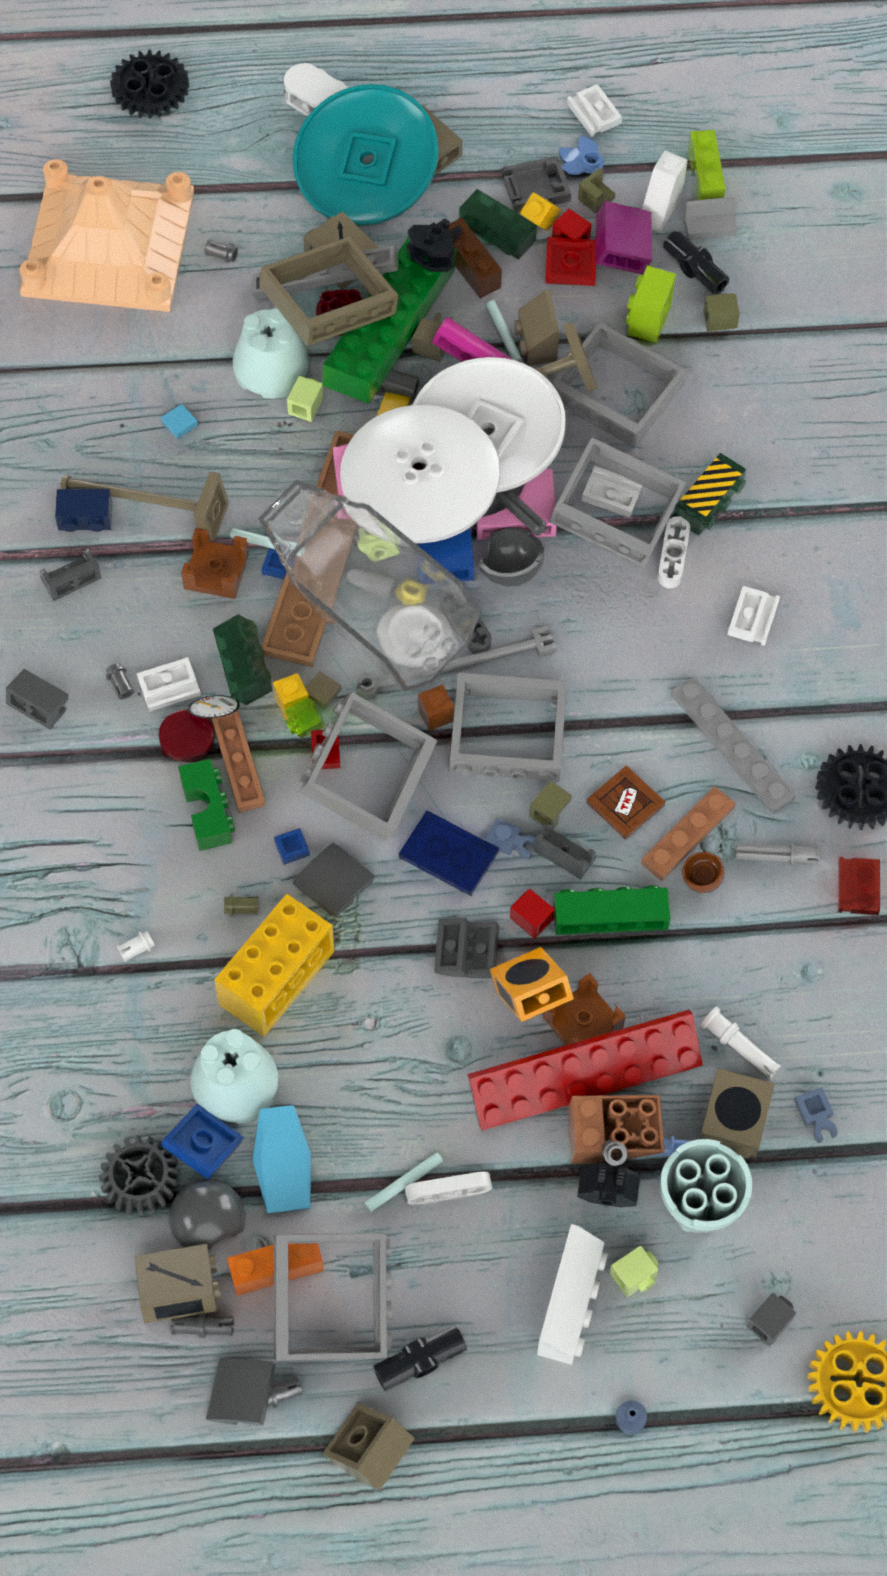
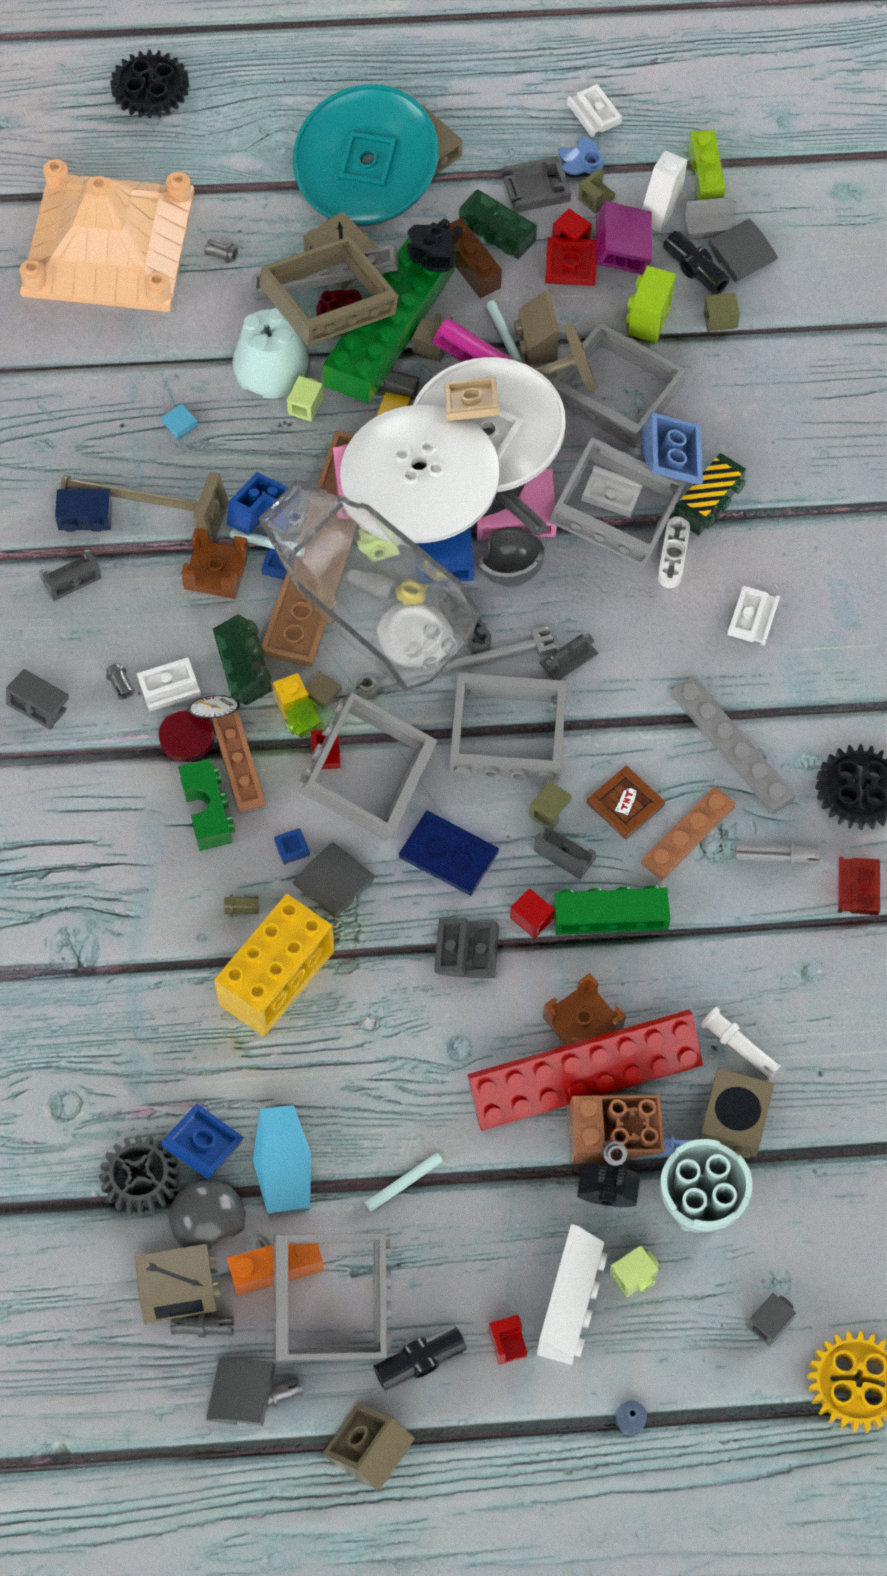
white pin [116,931,155,962] -> none
light aqua cone [190,1029,279,1124] -> none
white brick [284,63,348,117] -> none
white beam [405,1172,492,1205] -> none
dark orange brick [418,684,454,731] -> none
sand blue plate [484,818,535,859] -> none
light orange brick [489,947,574,1022] -> none
yellow brick [520,192,562,231] -> none
dark orange hair [682,852,725,893] -> none
sand blue plate [794,1087,838,1143] -> none
none -> blue brick [226,472,302,535]
none -> tan tile [444,377,500,421]
none -> red panel [489,1314,528,1365]
none -> dark grey hinge [539,633,598,680]
none -> medium blue slope [641,413,703,485]
none -> dark grey slope [707,219,778,283]

